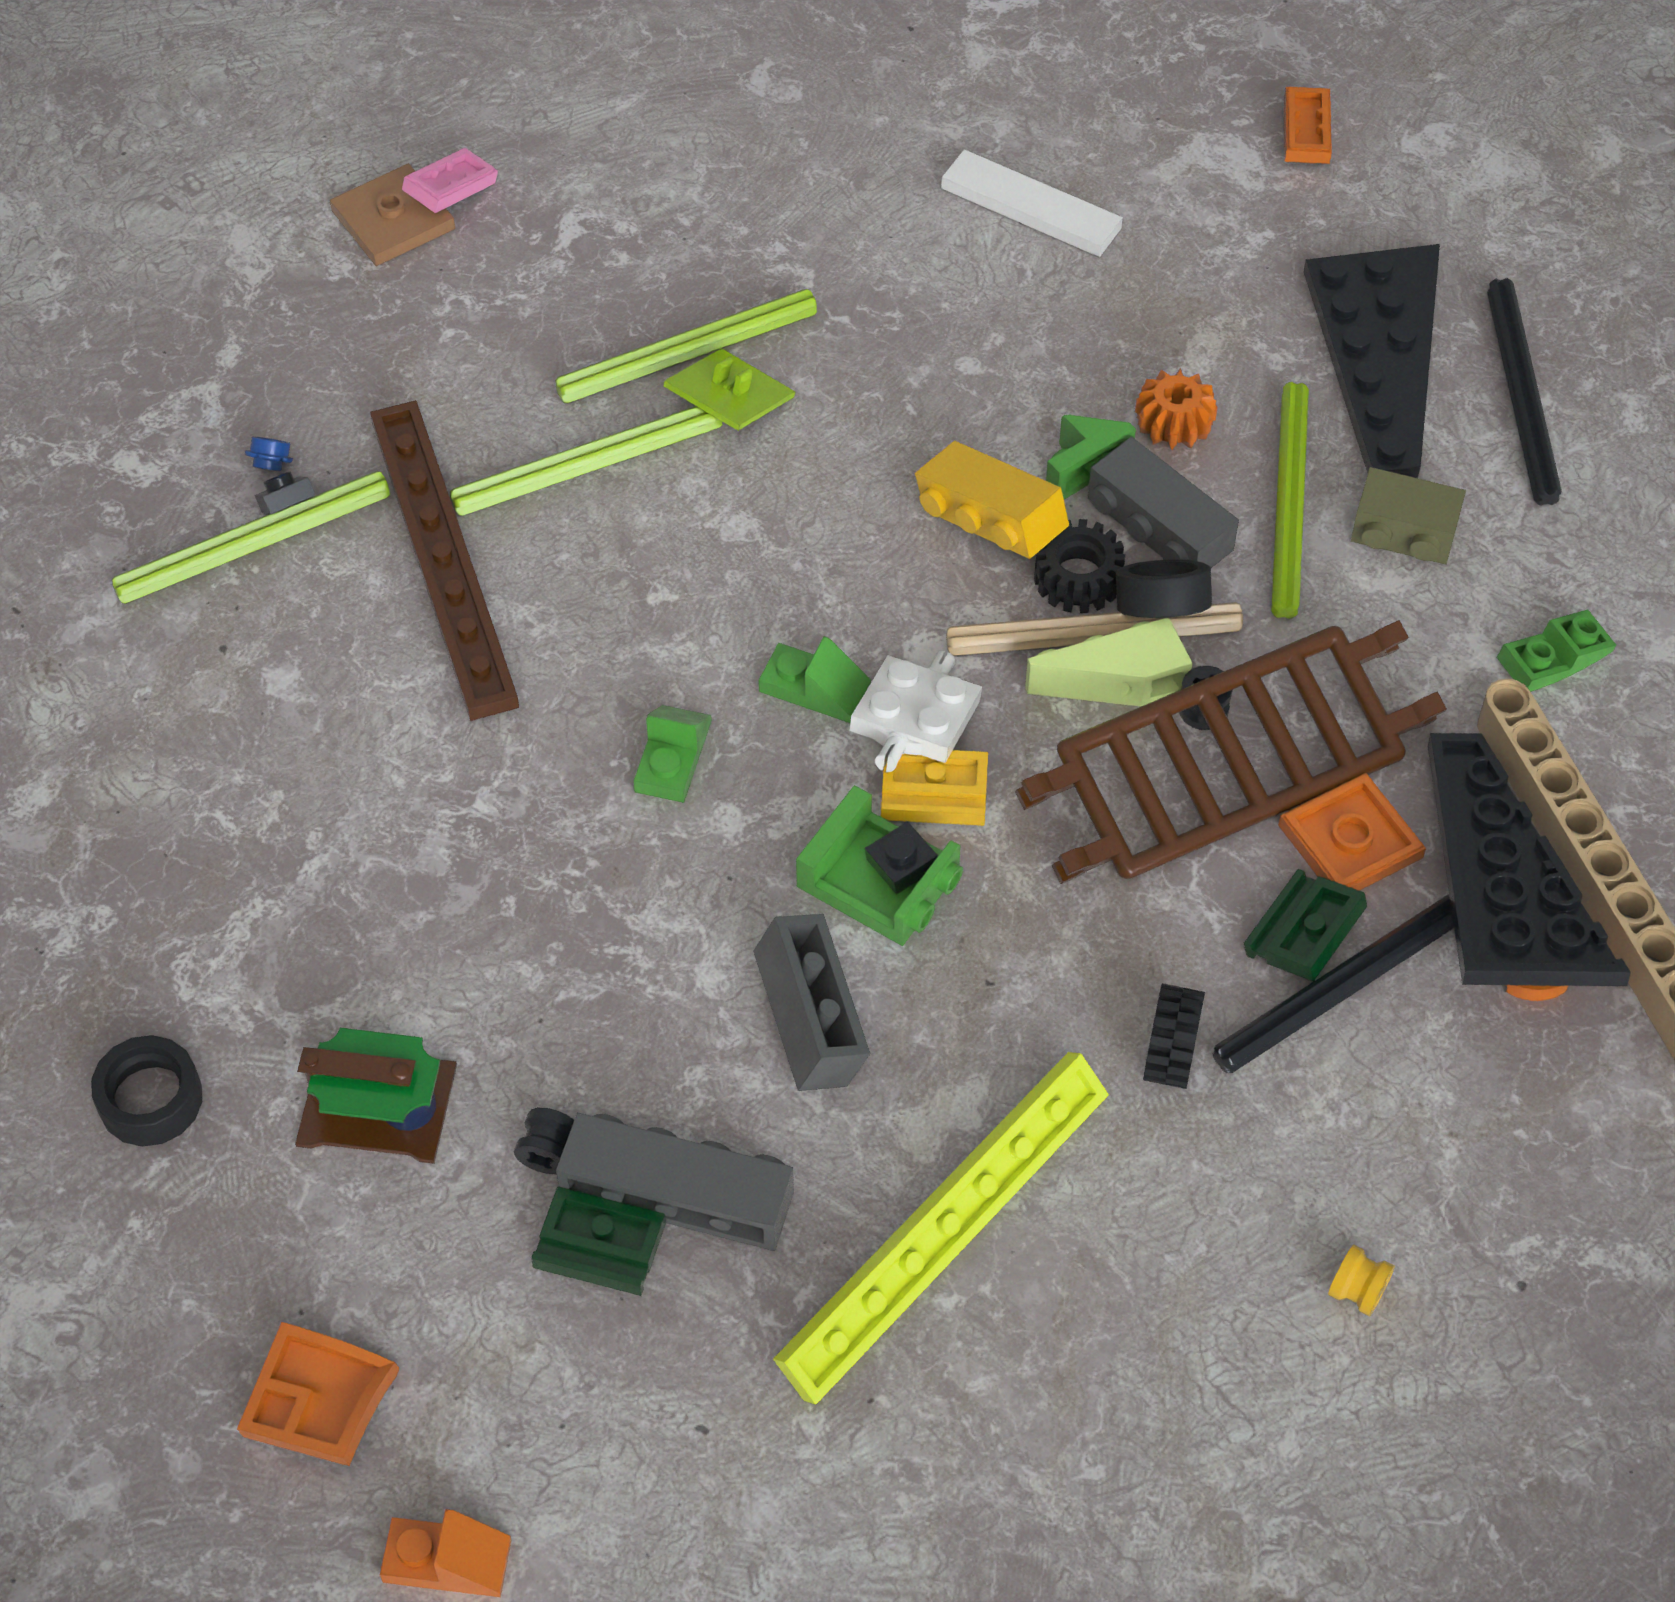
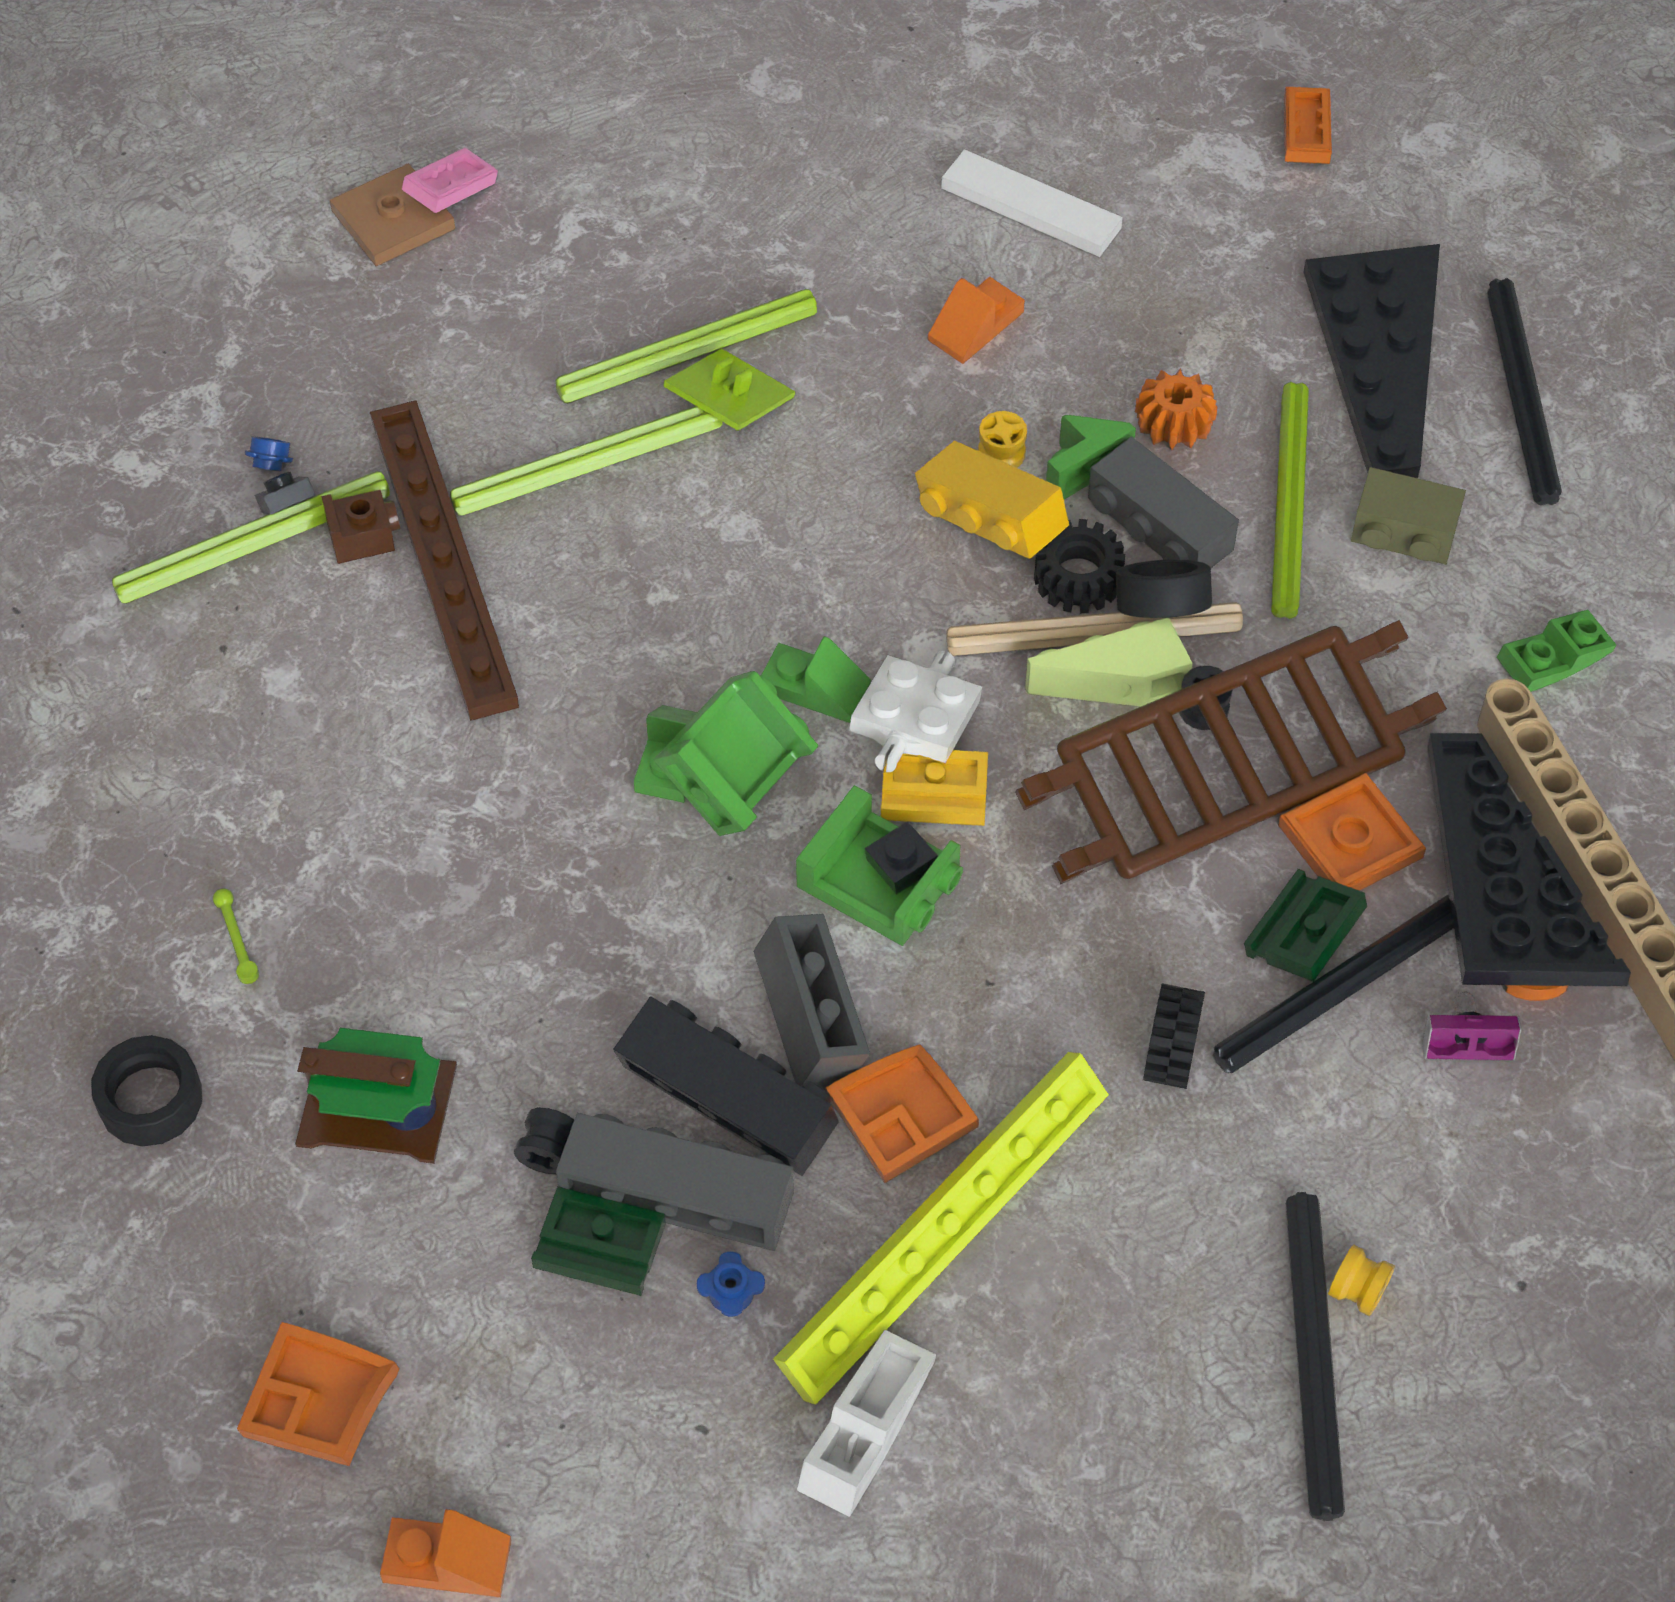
none -> lime hinge [213,888,259,984]
none -> reddish brown brick [321,490,400,564]
none -> black brick [613,996,839,1176]
none -> bright green panel [654,671,818,836]
none -> blue plate [697,1251,765,1317]
none -> white slope [797,1330,936,1517]
none -> orange plate [826,1044,979,1183]
none -> orange slope [928,276,1025,364]
none -> yellow wheel [978,411,1027,468]
none -> black axle [1285,1192,1345,1521]
none -> magenta piece [1422,991,1521,1060]

